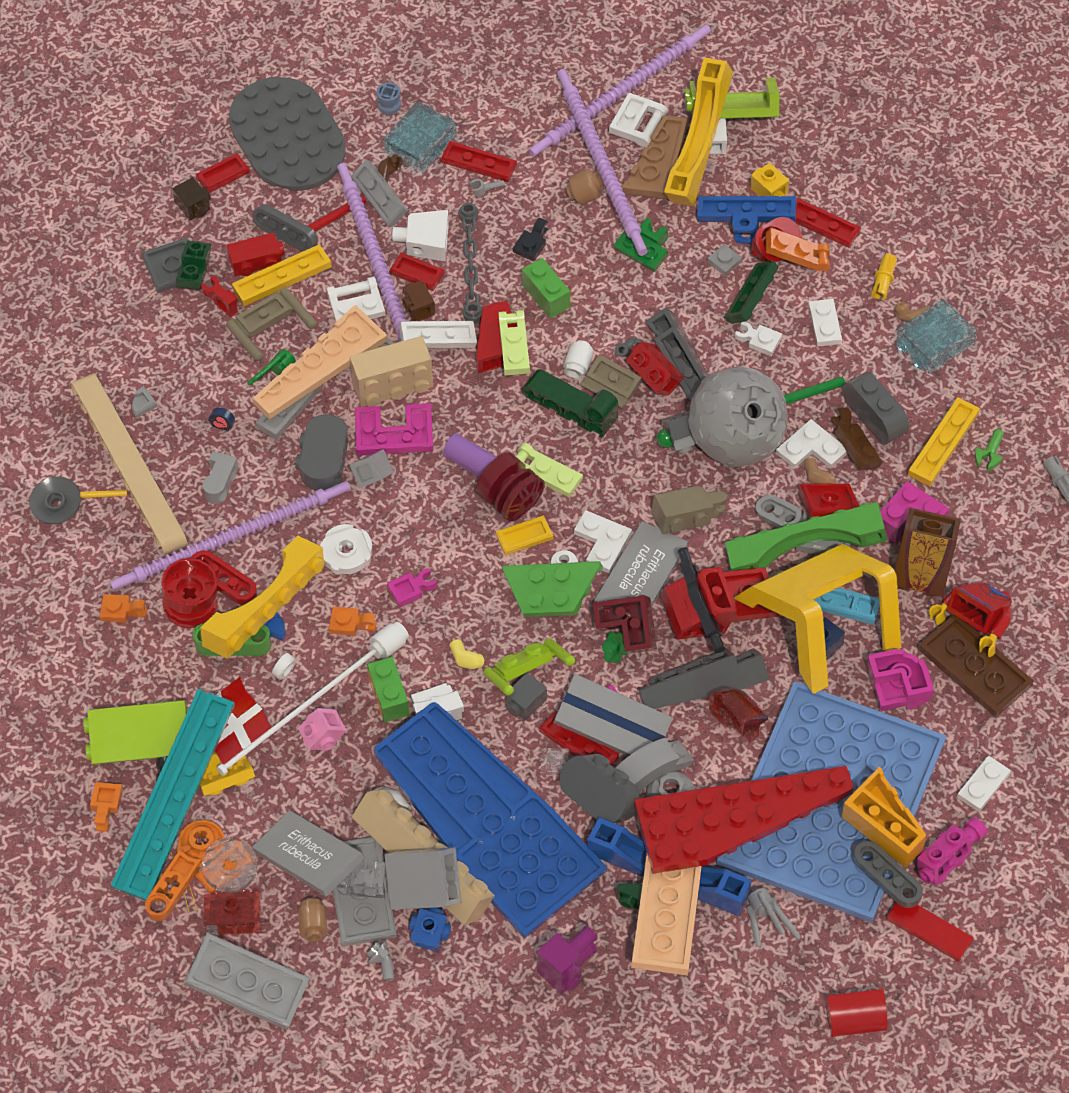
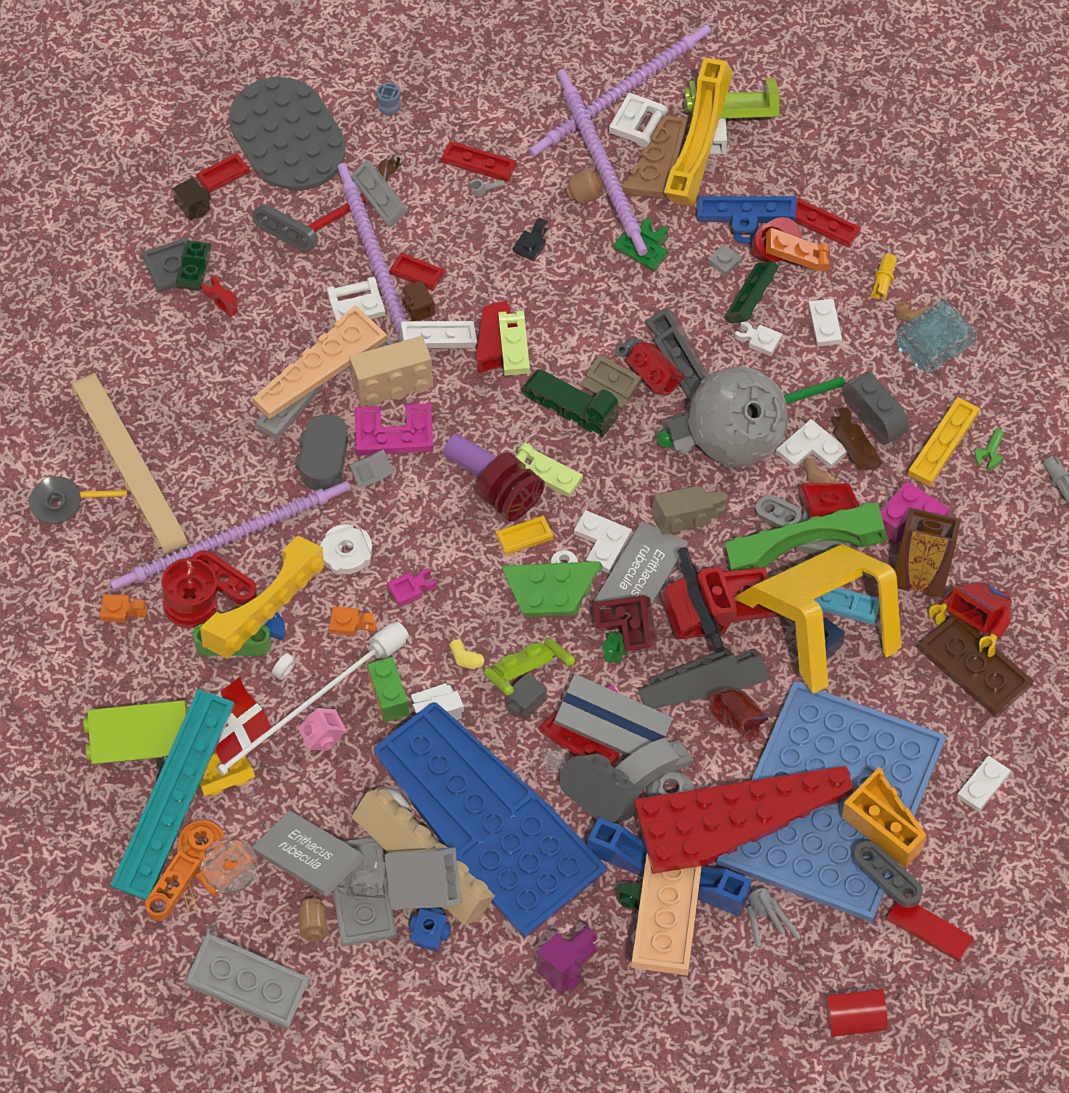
orange plate [90,782,123,832] -> none
light grey tile [132,386,158,419] -> none
light grey leg [203,451,239,504] -> none
clear red brick [204,889,262,935] -> none
tile [208,408,235,431] -> none
red brick [226,232,285,277] -> none
dark tan plate [226,287,317,361] -> none
yellow plate [232,244,332,307] -> none
green plant [247,349,296,385] -> none
light grey plate [366,940,394,981] -> none
clear light blue brick [383,101,457,174] -> none
white torso [392,210,449,261] -> none
dark grey piece [459,203,483,324] -> none
bright green brick [522,258,570,318] -> none
white brick [563,340,594,379] -> none
yellow brick [751,163,789,196] -> none
dark pink brick [868,649,934,711] -> none
dark pink brick [917,817,988,886] -> none

